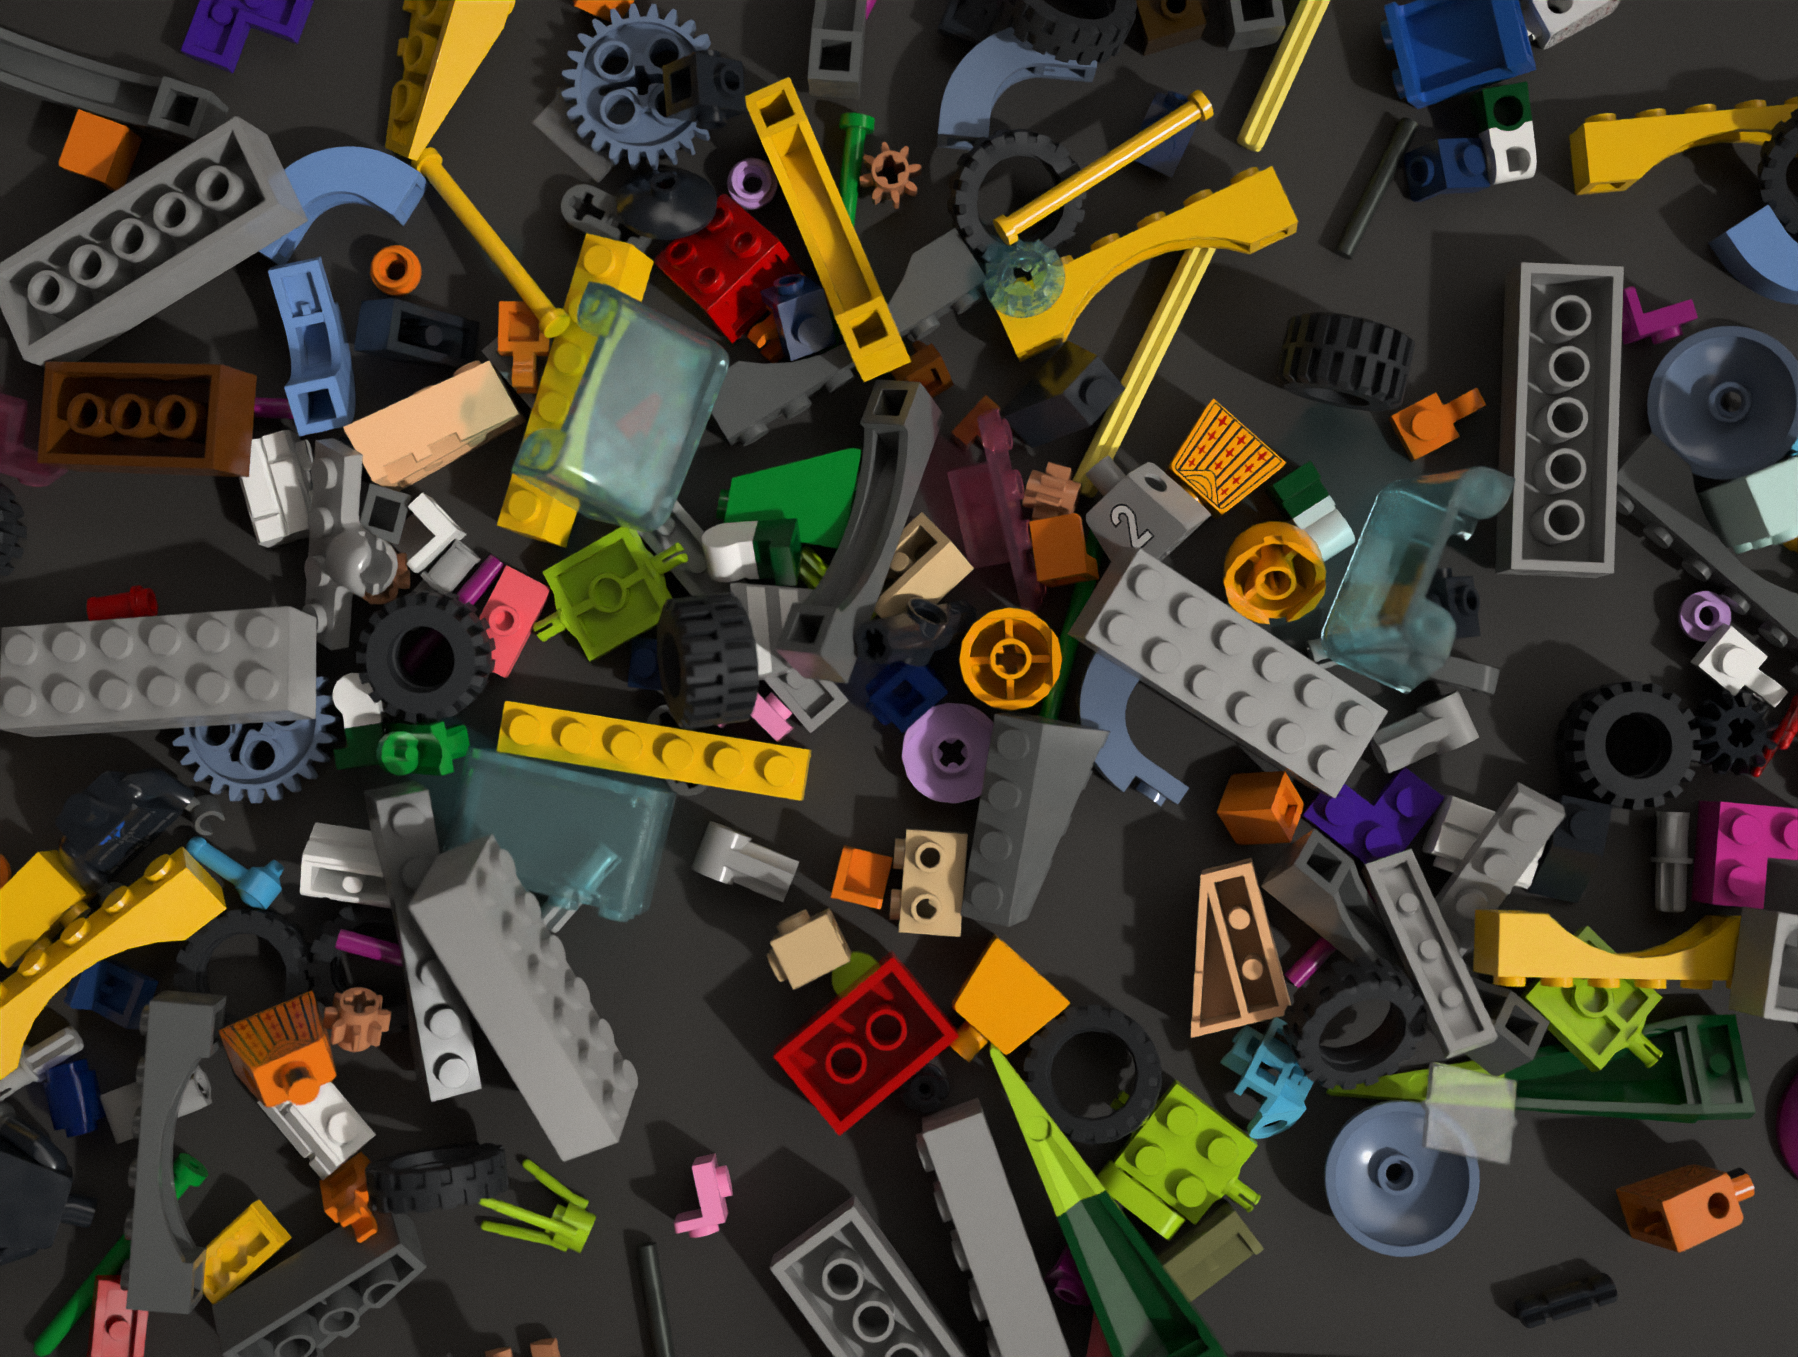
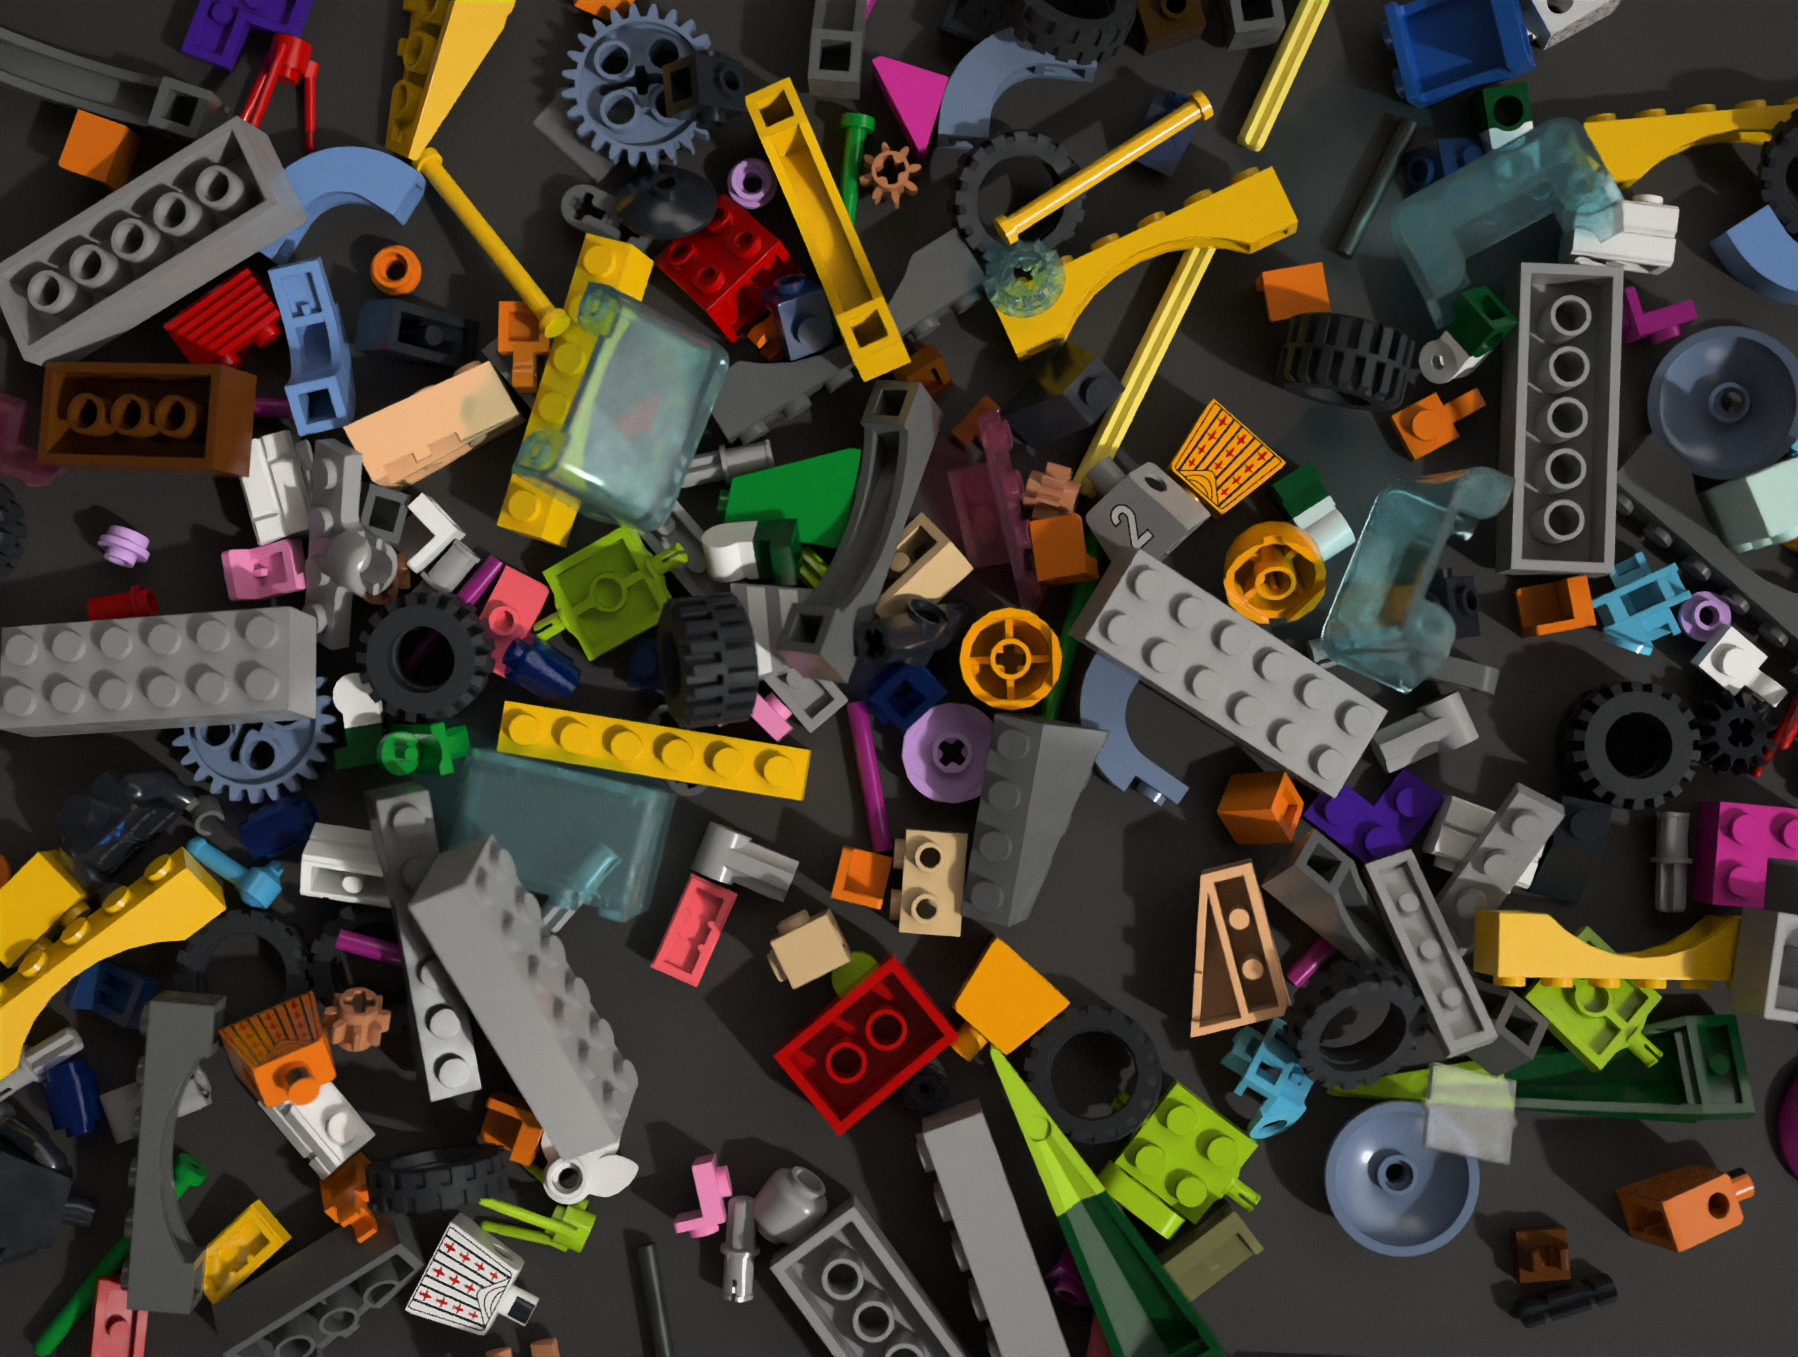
none -> lavender plate [97,525,150,568]
none -> red brick [163,265,284,370]
none -> bright pink bracket [221,539,307,601]
none -> clear blue brick [238,792,320,859]
none -> red plant [239,33,320,153]
none -> white torso [405,1213,540,1335]
none -> orange panel [479,1090,544,1167]
none -> clear blue brick [502,634,581,704]
none -> white plate [541,1131,639,1204]
none -> coral plate [650,873,739,987]
none -> light grey axle [673,439,775,488]
none -> light grey axle [720,1195,761,1302]
none -> light grey head [752,1166,828,1244]
none -> magenta bar [846,700,893,853]
none -> dark pink slope [872,56,949,162]
none -> orange panel [1255,262,1331,323]
none -> clear light blue windscreen [1388,117,1624,330]
none -> dark green leg [1419,285,1518,384]
none -> reddish brown tile [1511,1224,1571,1283]
none -> orange panel [1514,575,1596,639]
none -> white brick [1558,188,1679,275]
none -> medium azure piece [1592,551,1692,656]

